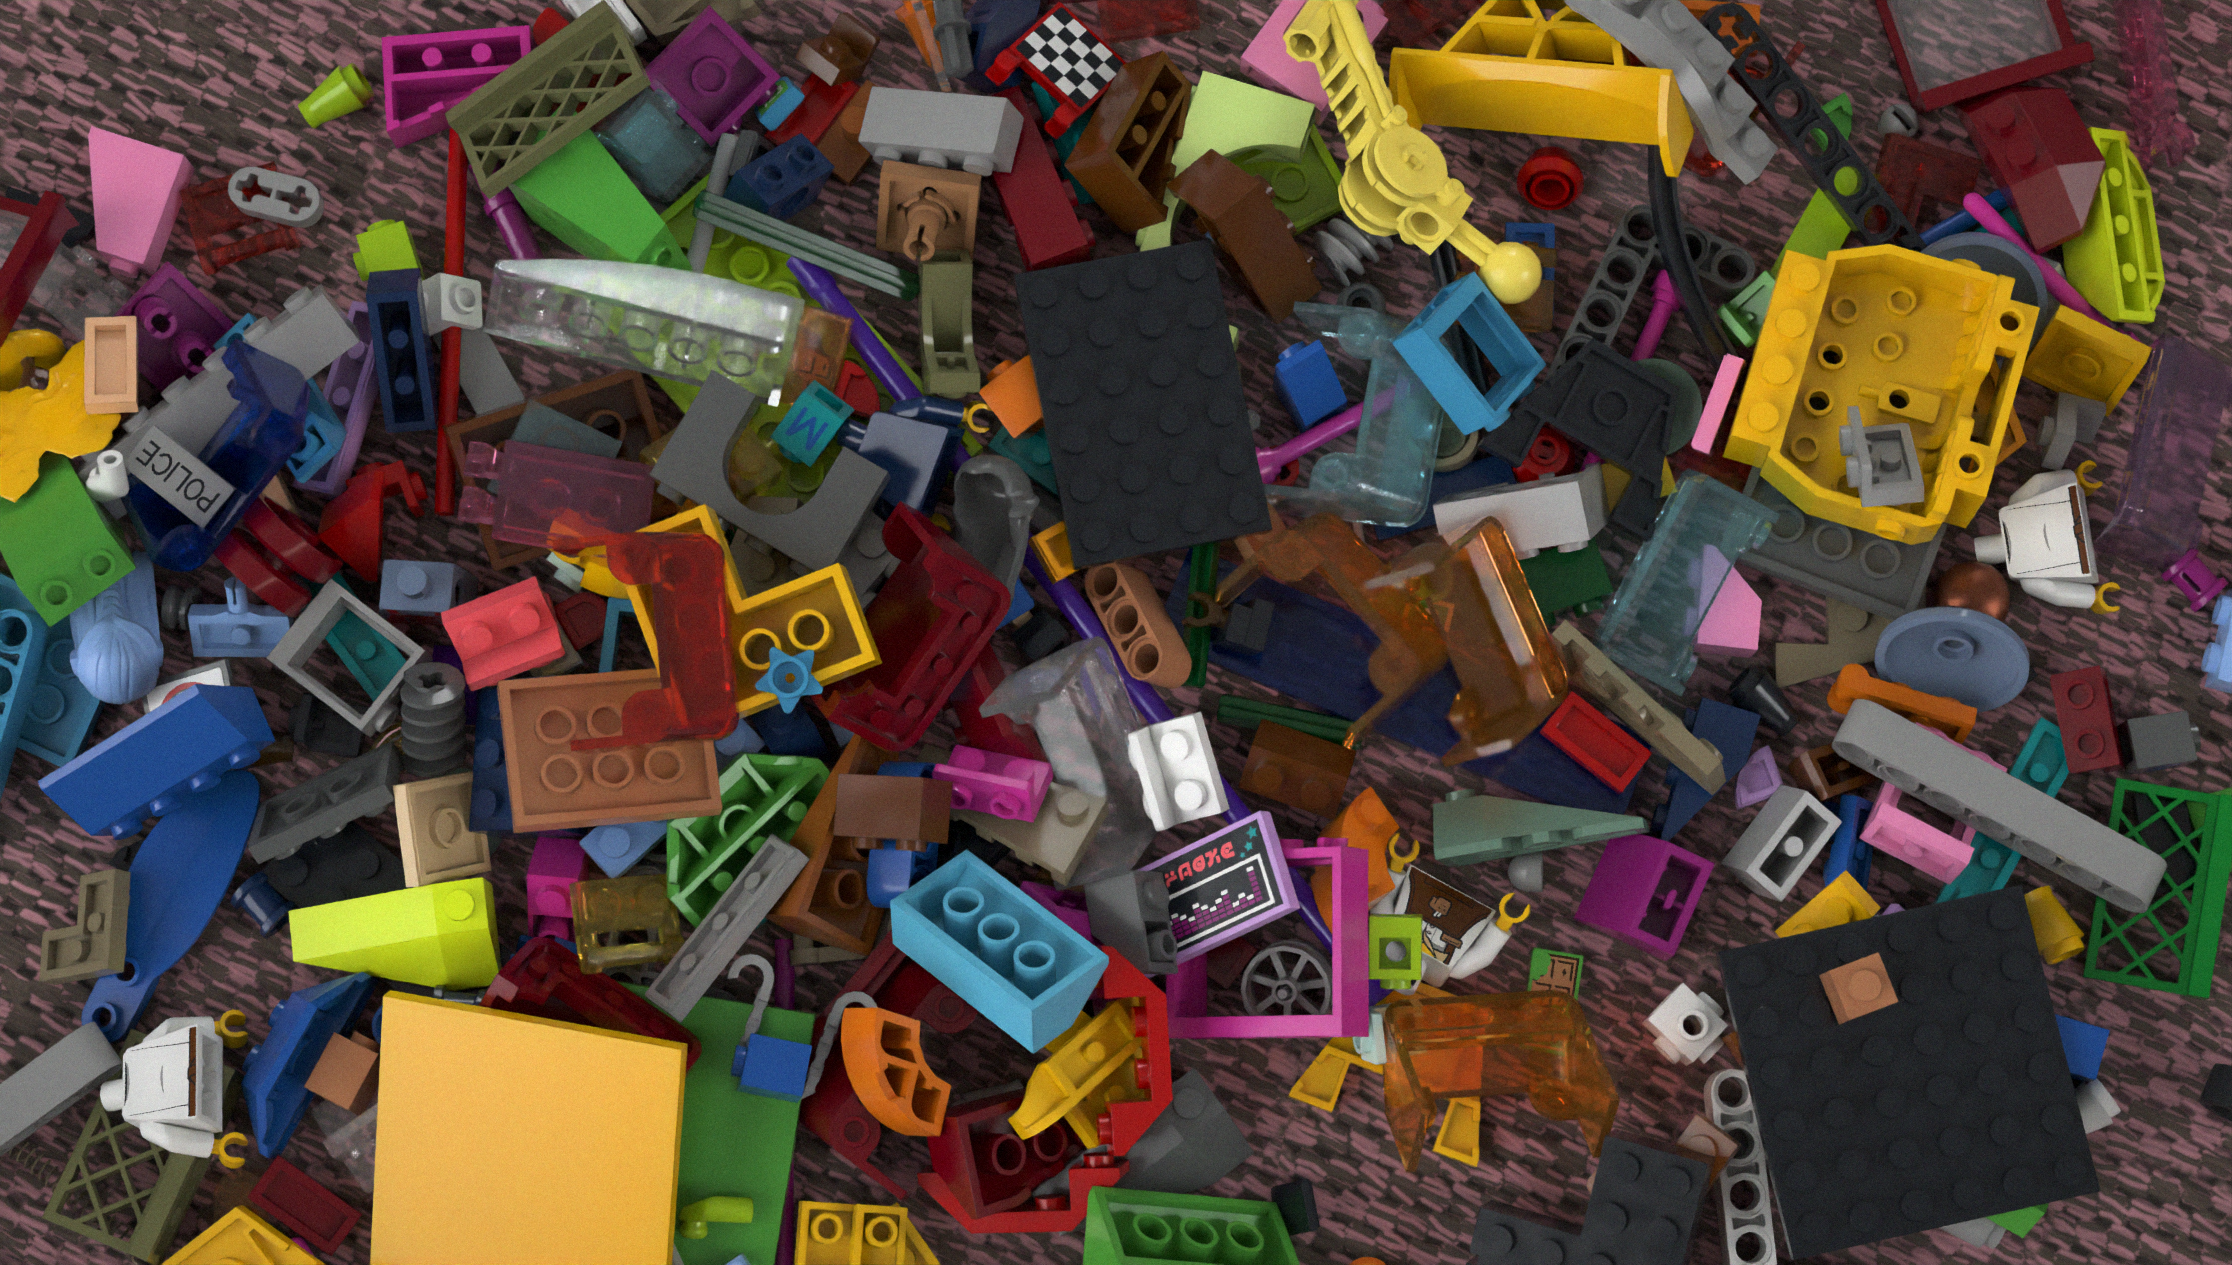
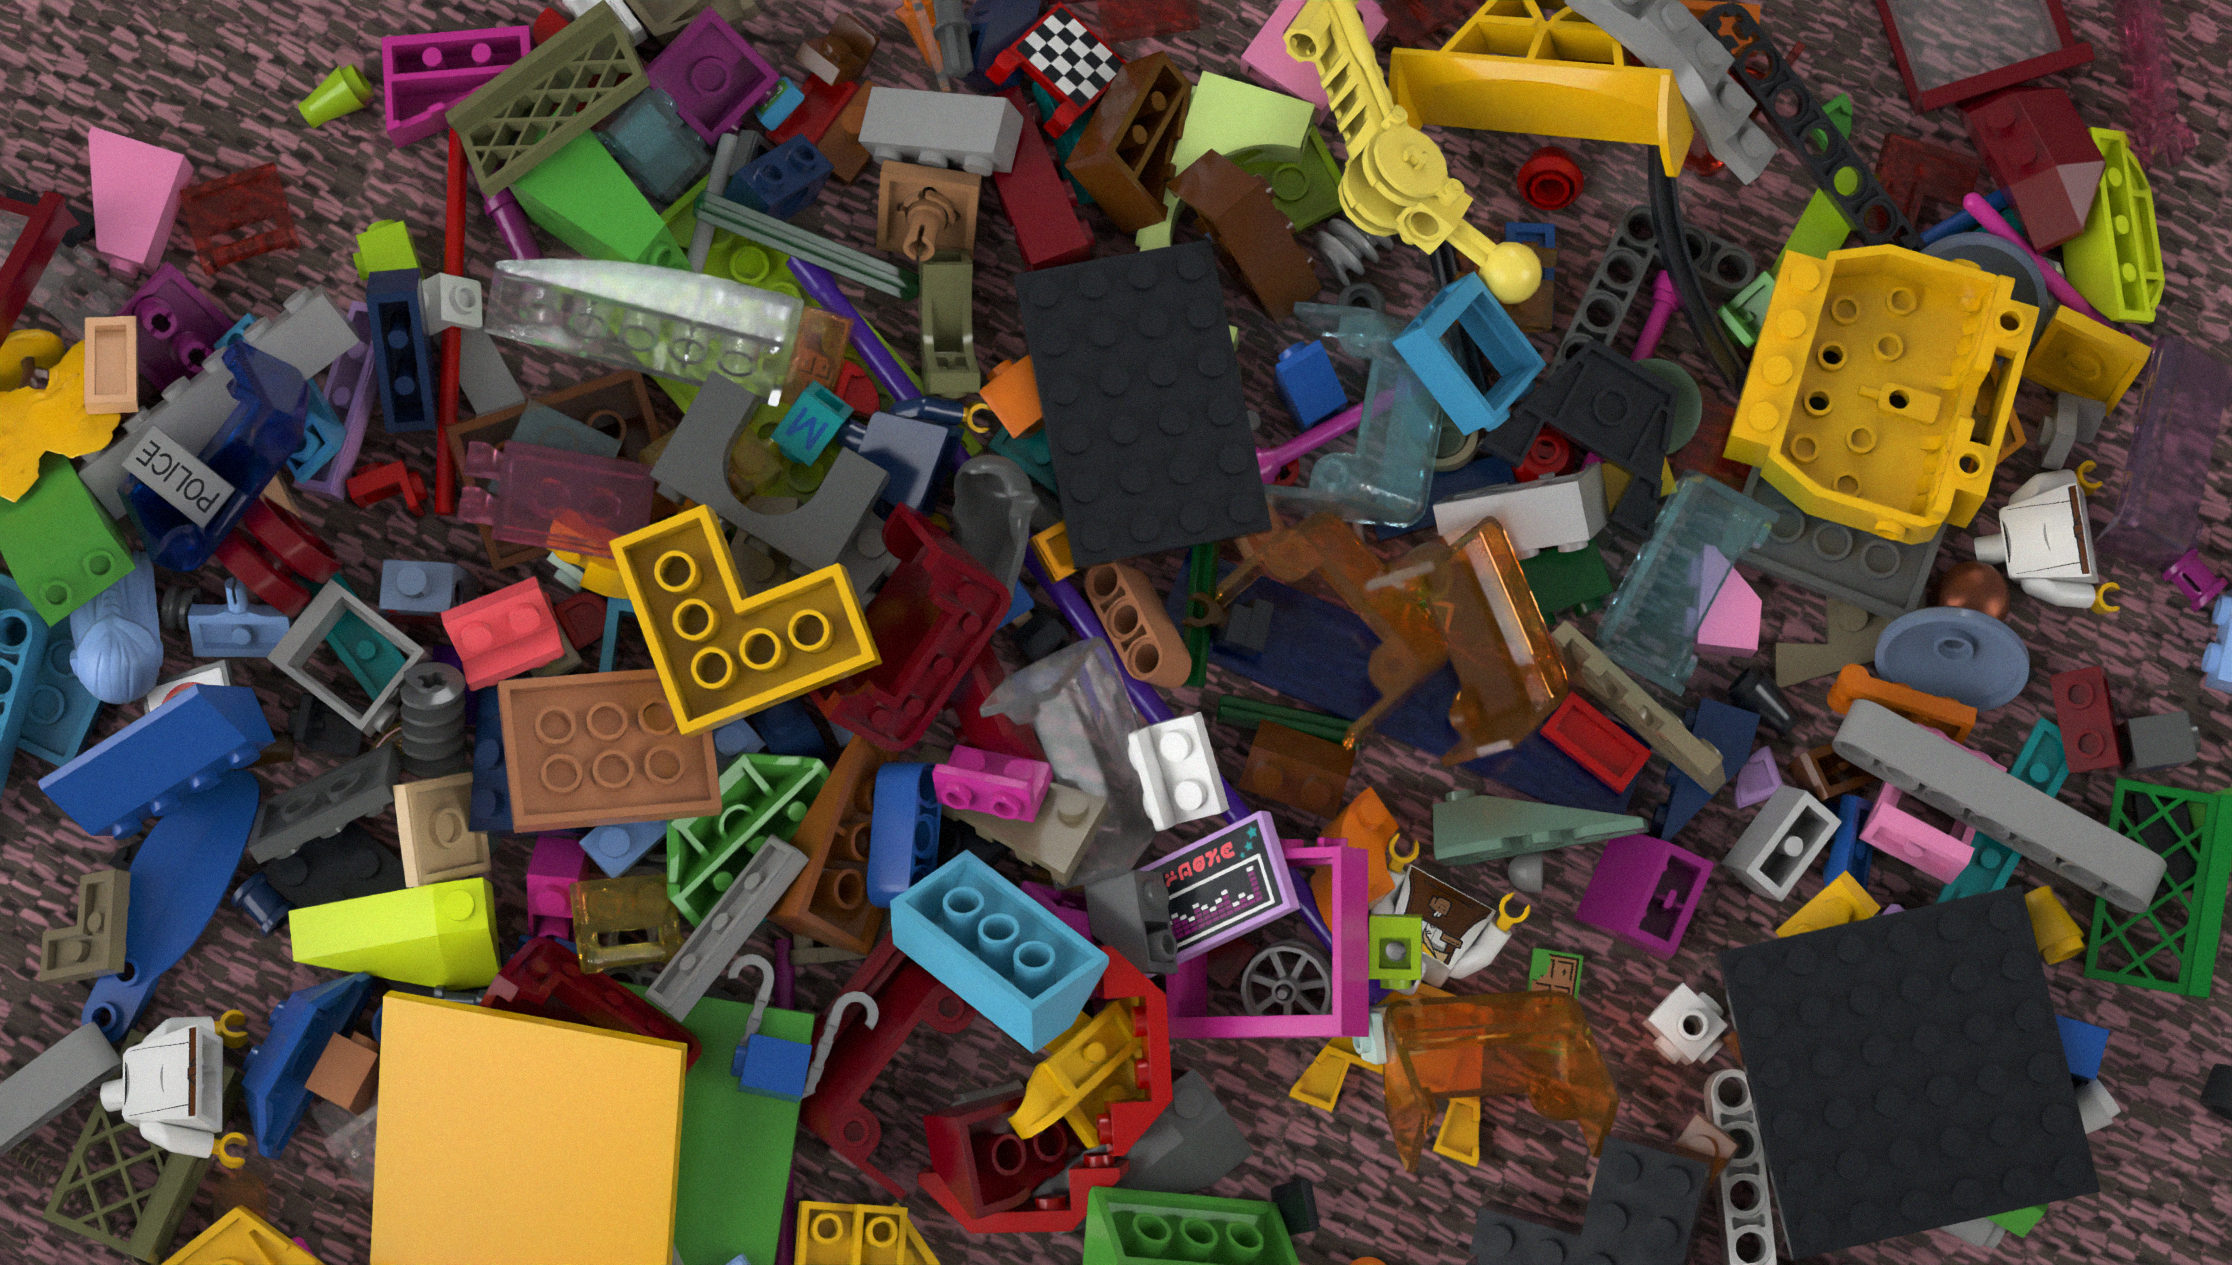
white arm [86,450,129,502] -> none
light grey beam [228,167,324,228] -> none
dark red tile [247,1153,362,1256] -> none
red slope [317,471,385,582] -> none
clear red windscreen [552,532,739,754] -> none
lime arm [678,1196,754,1239] -> none
dark azure plate [755,647,823,714] -> none
reddish brown brick [833,774,953,853] -> none
orange brick [841,1007,951,1136] -> none
bright pink tile [1691,353,1747,457] -> none
nougat brick [1819,952,1898,1024] -> none
light grey bracket [1839,406,1924,507] -> none
light grey hinge [1878,104,1919,145] -> none

